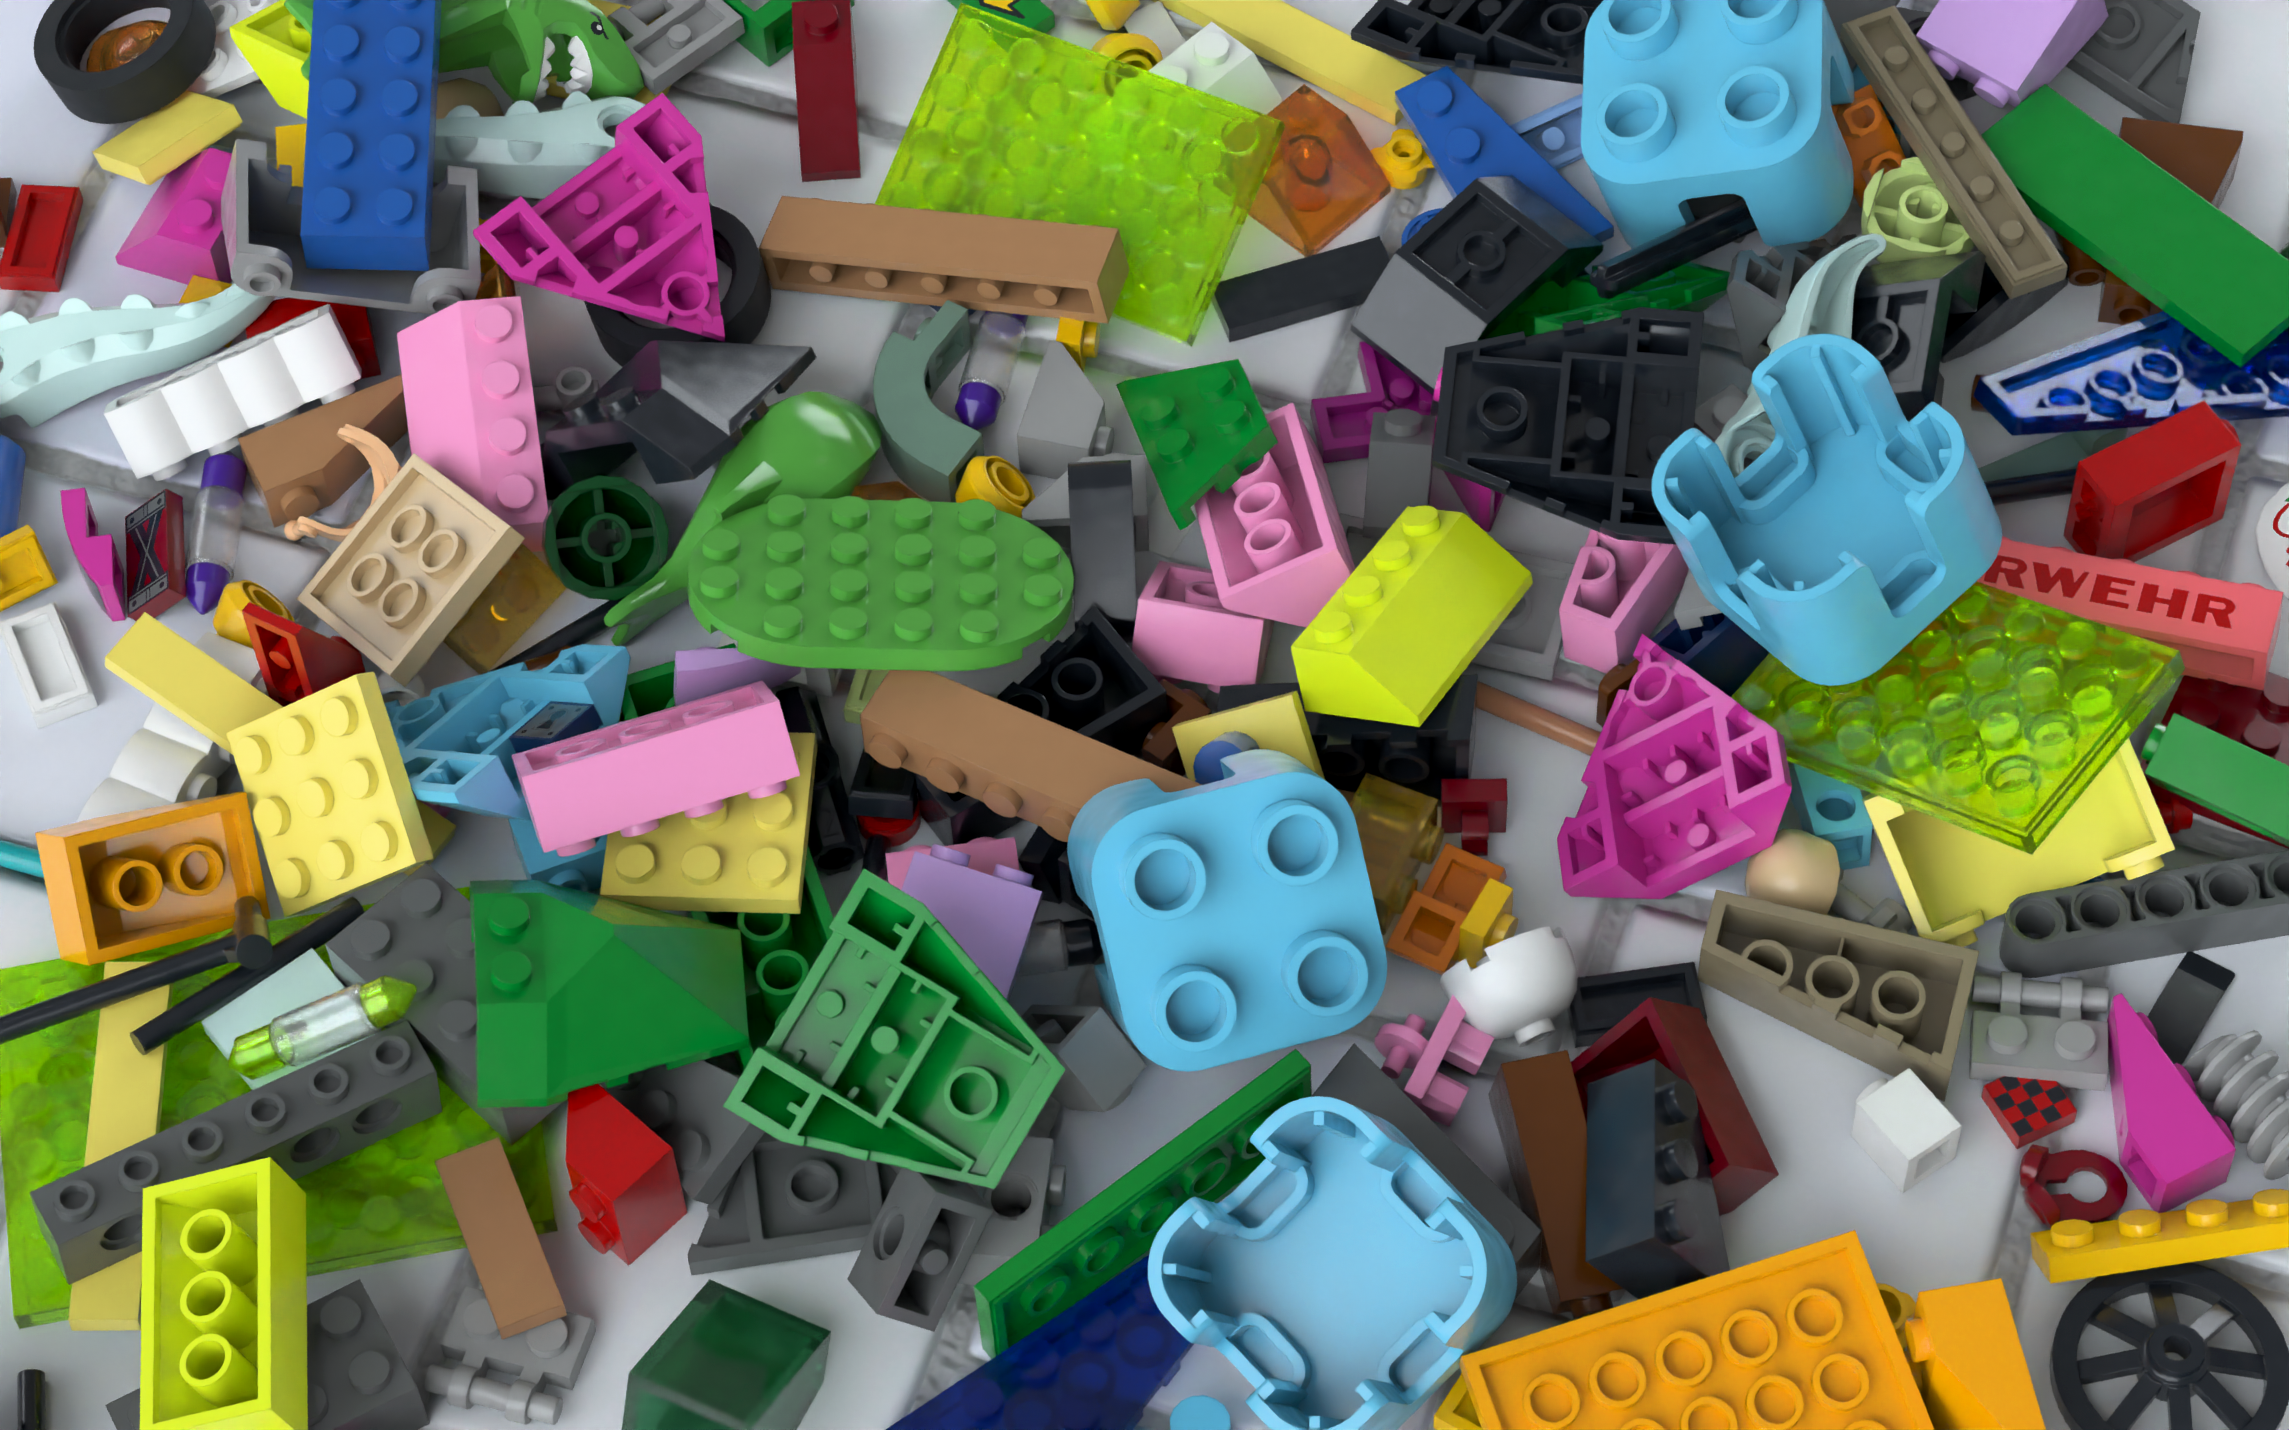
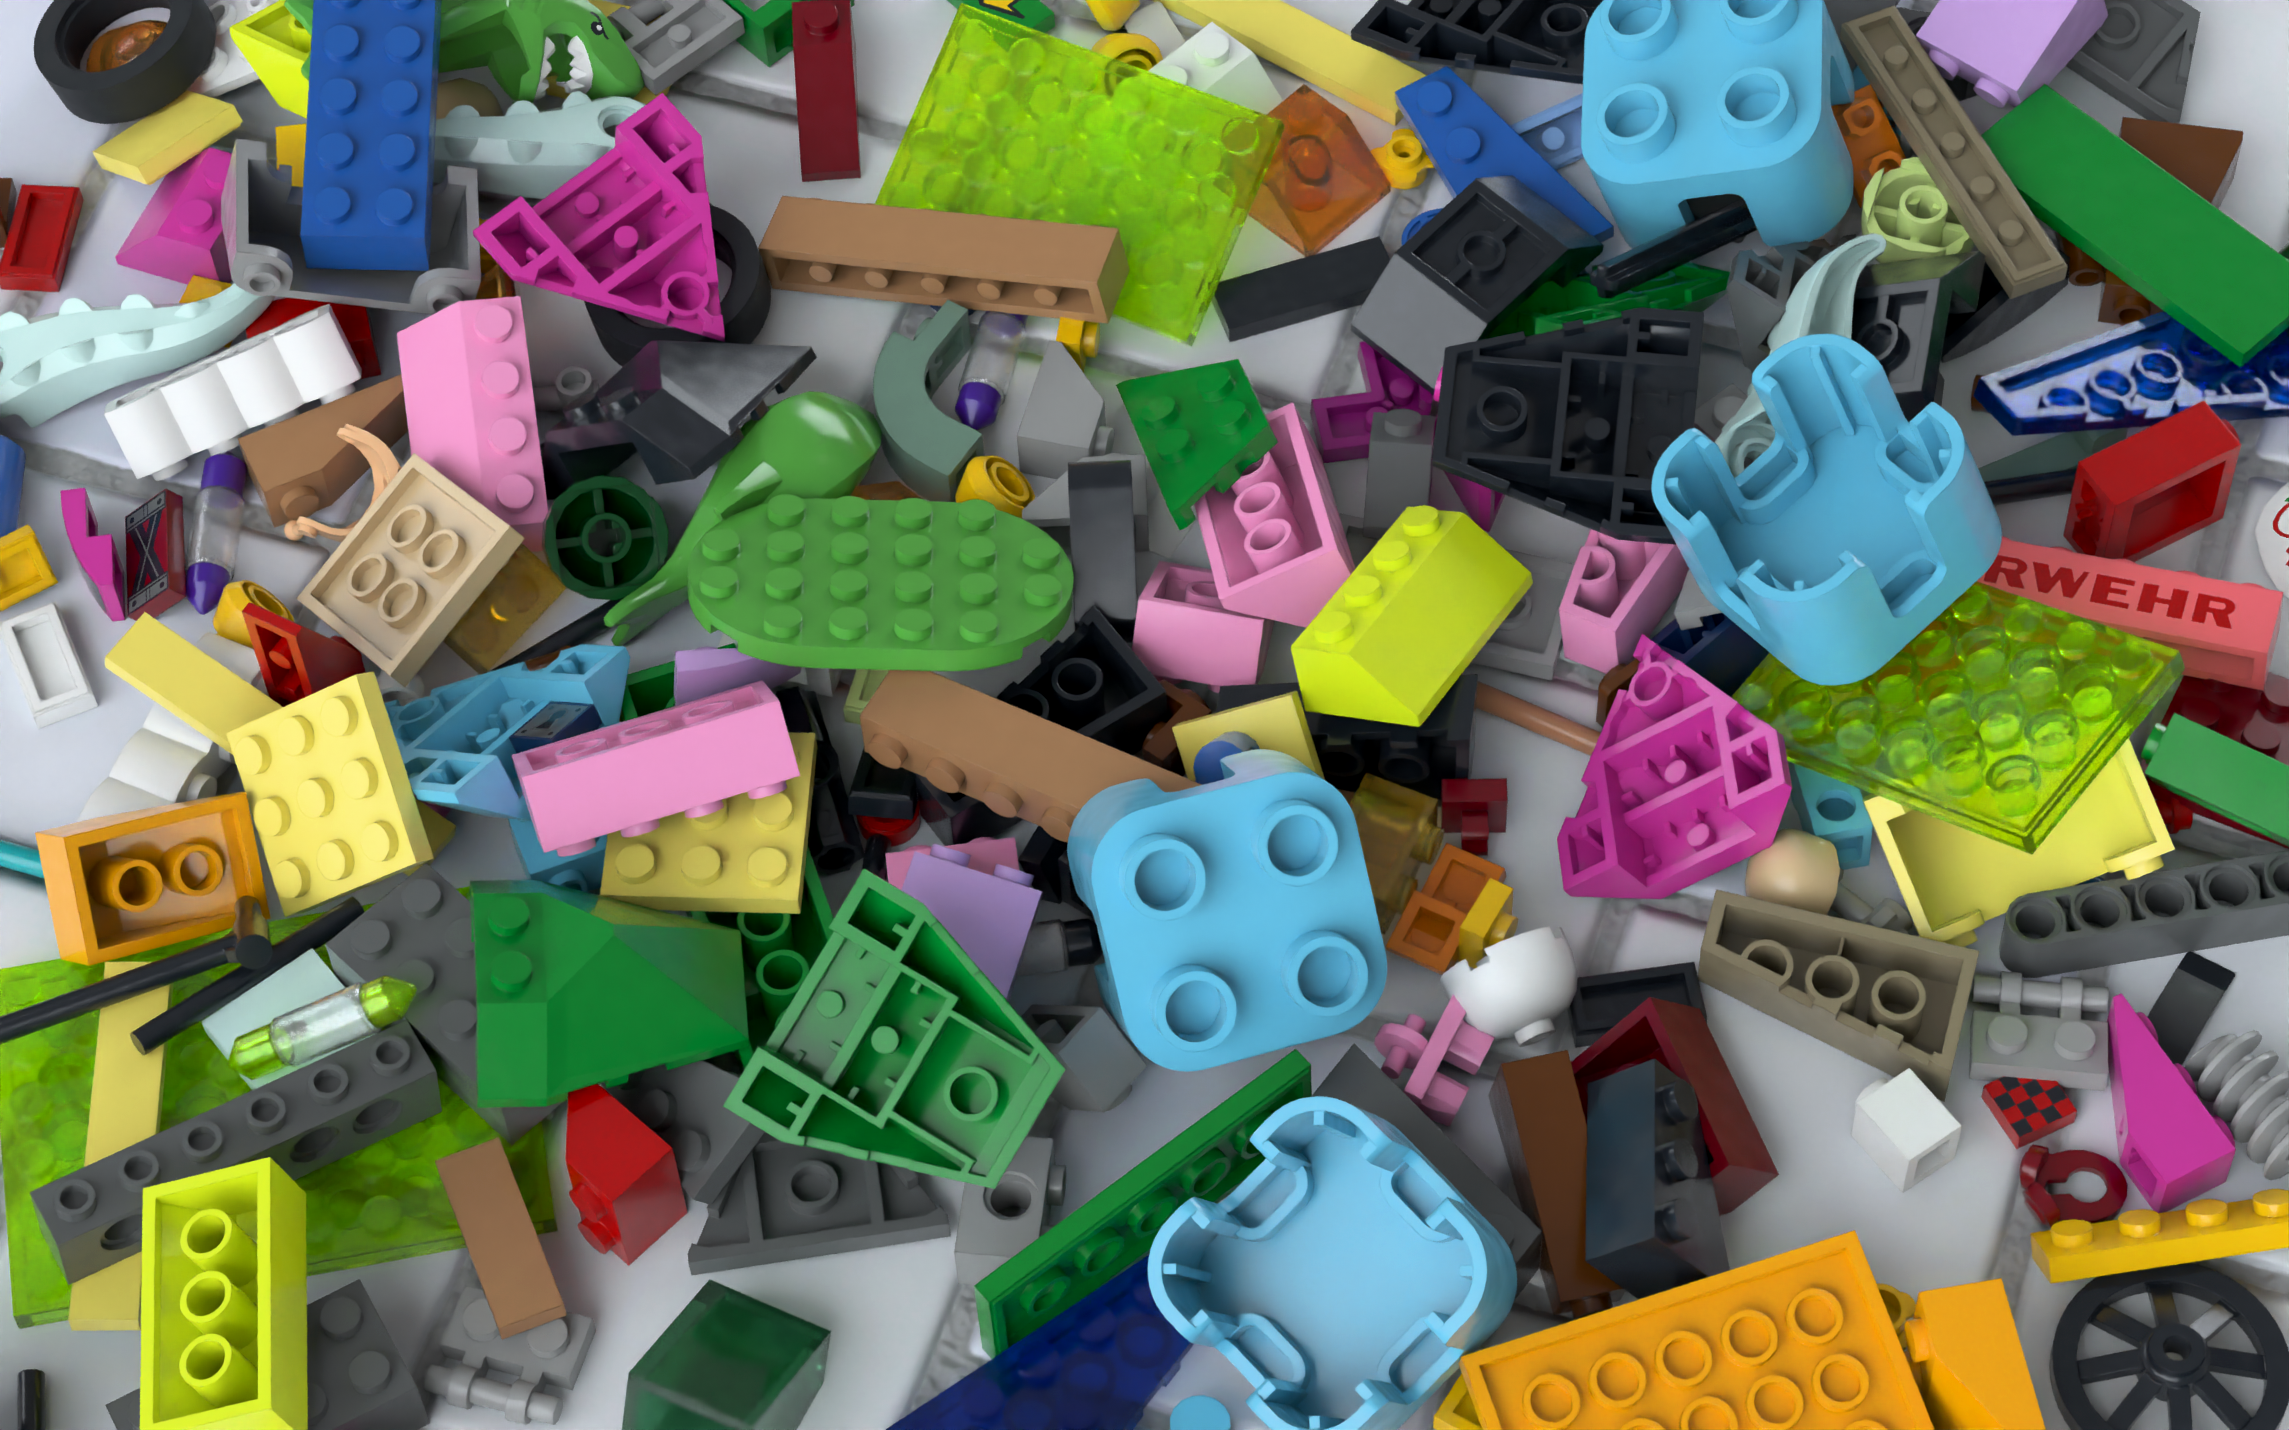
dark grey brick [847,1167,993,1332] -> none

